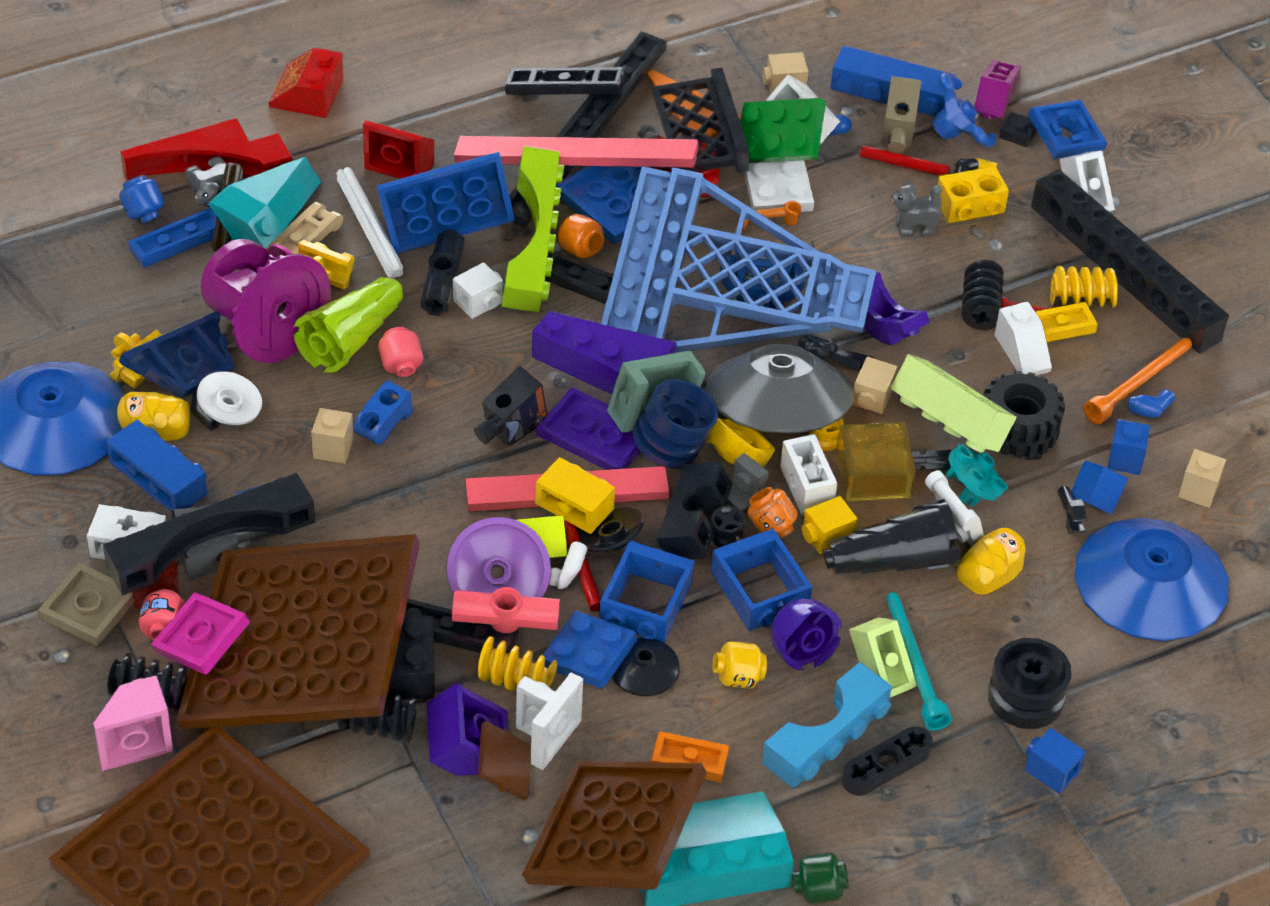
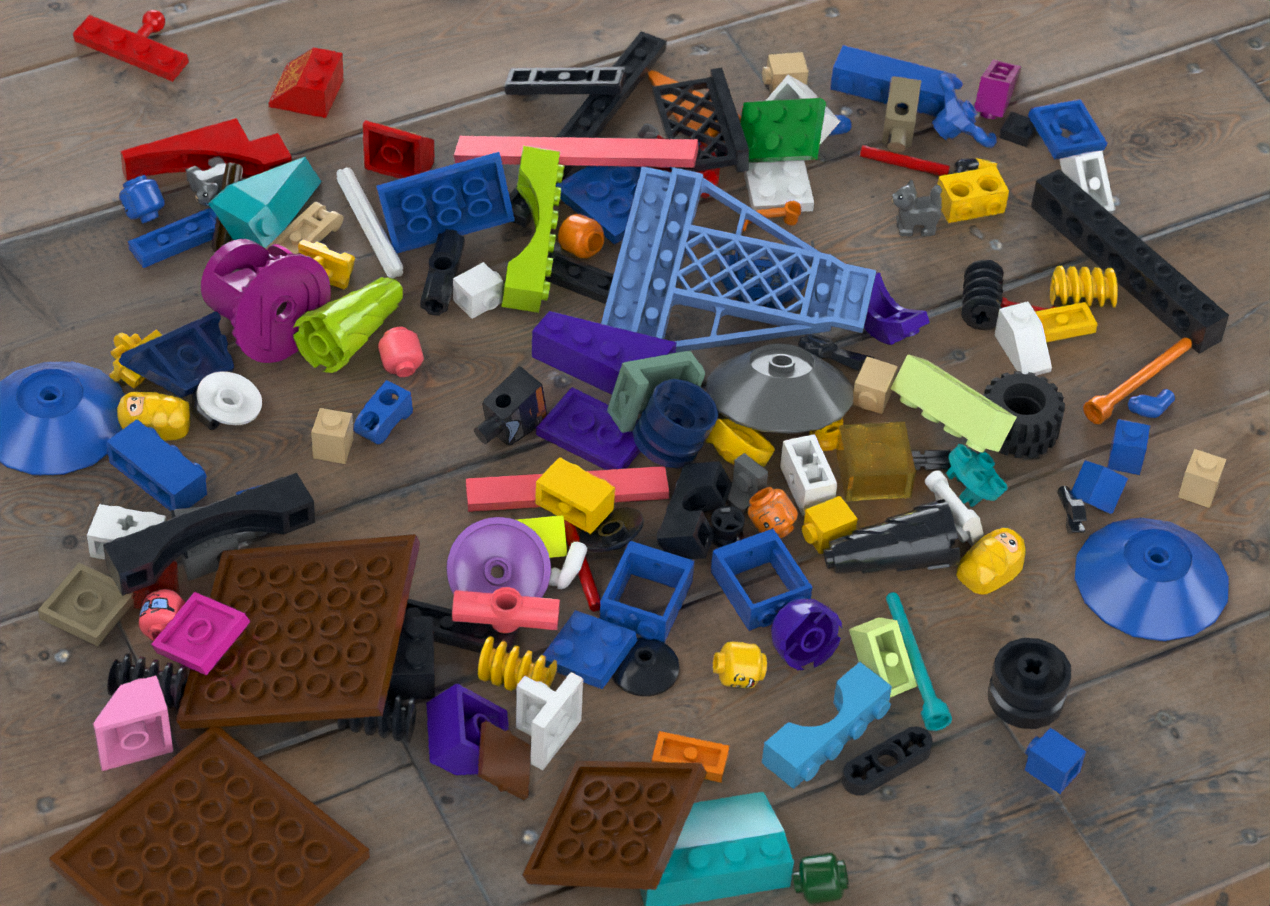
none -> red plate [73,10,189,82]

